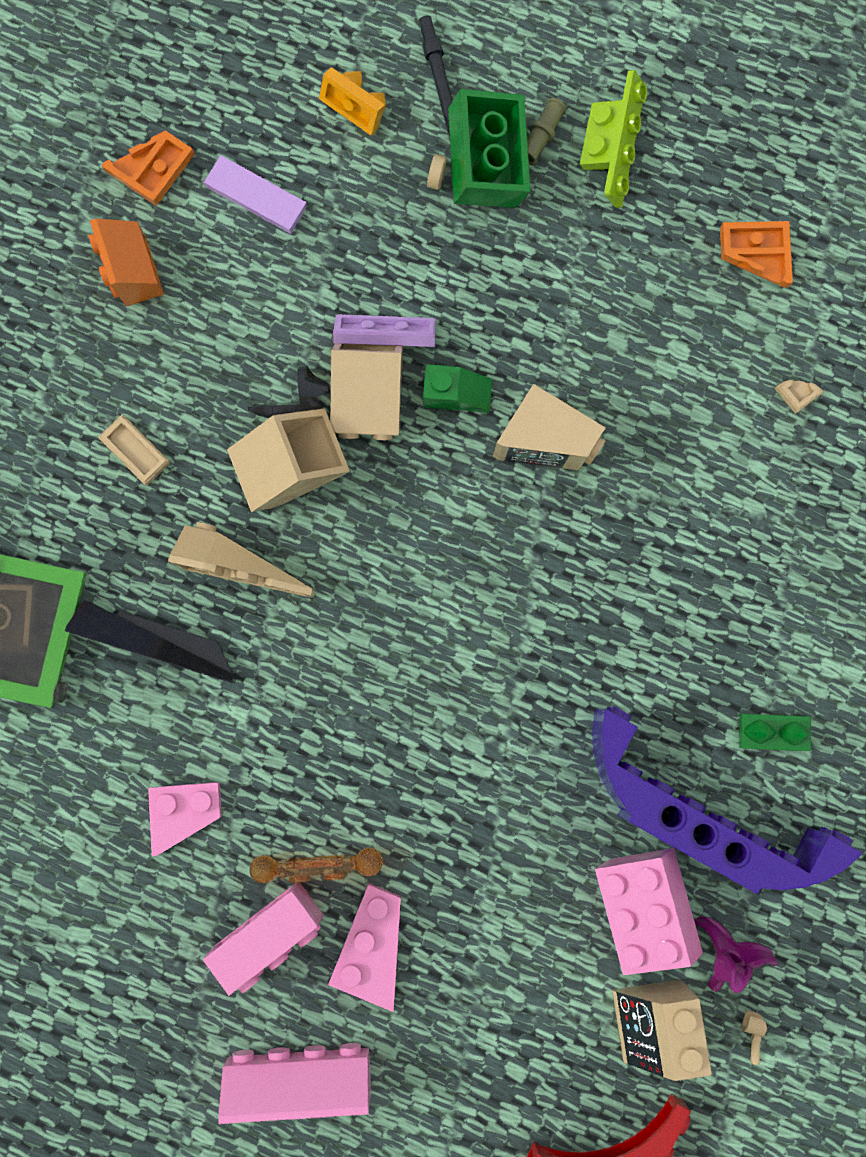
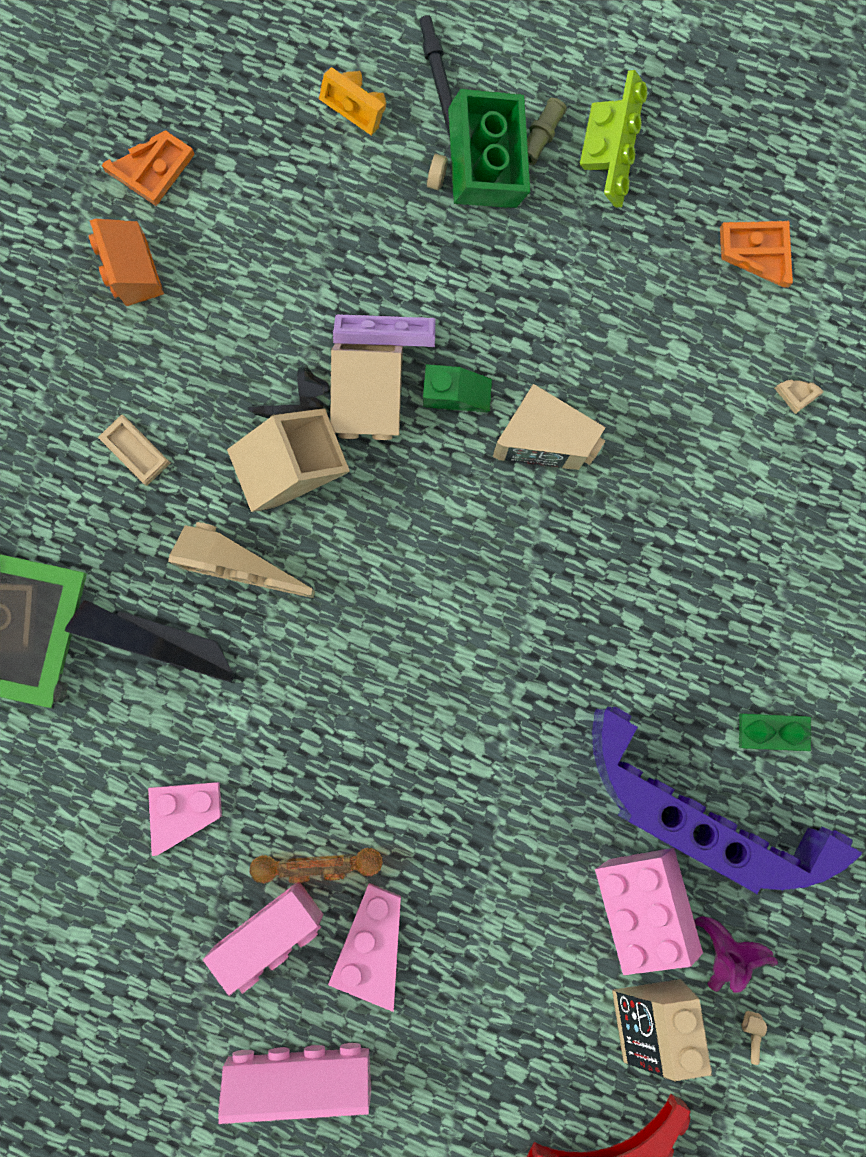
lavender tile [204,155,307,234] -> none

